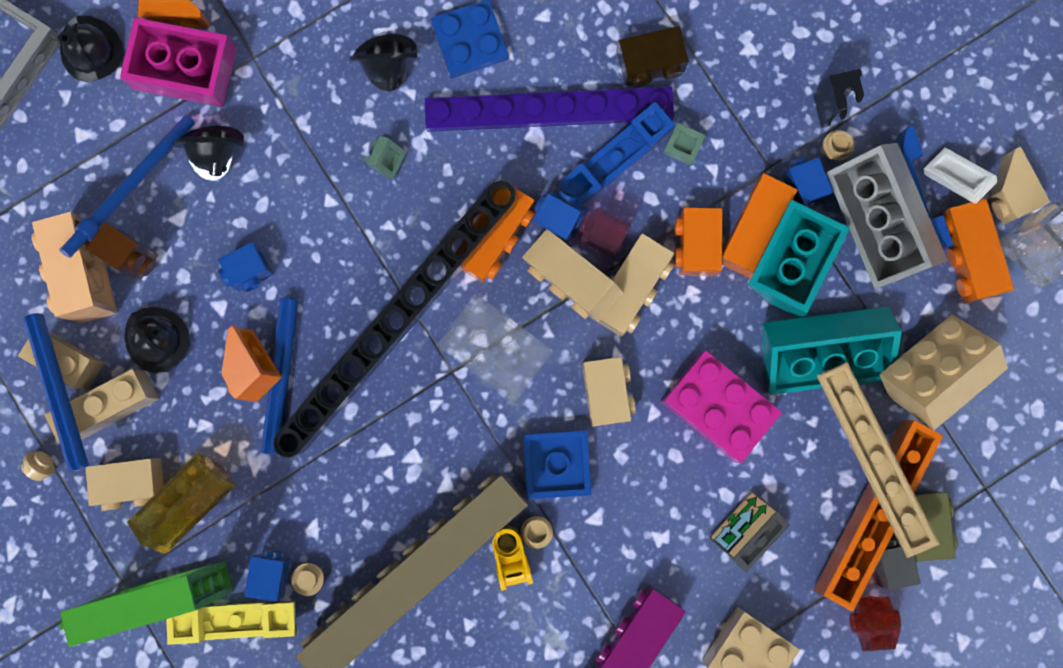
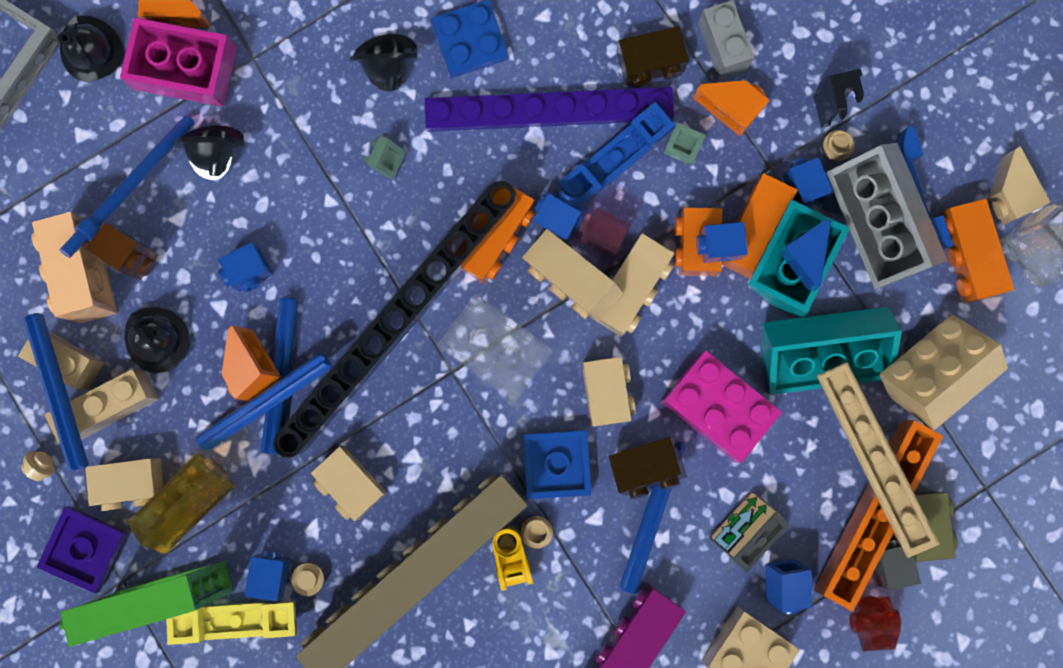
white tile [924,147,997,204] -> none
none -> dark purple plate [37,506,127,593]
none -> blue axle [196,353,332,451]
none -> tan brick [311,446,387,521]
none -> dark brown piece [609,437,687,499]
none -> blue axle [620,439,686,594]
none -> orange slope [693,80,770,137]
none -> blue brick [696,222,748,263]
none -> light grey brick [698,0,754,80]
none -> blue brick [766,559,812,614]
none -> blue slope [781,220,831,291]

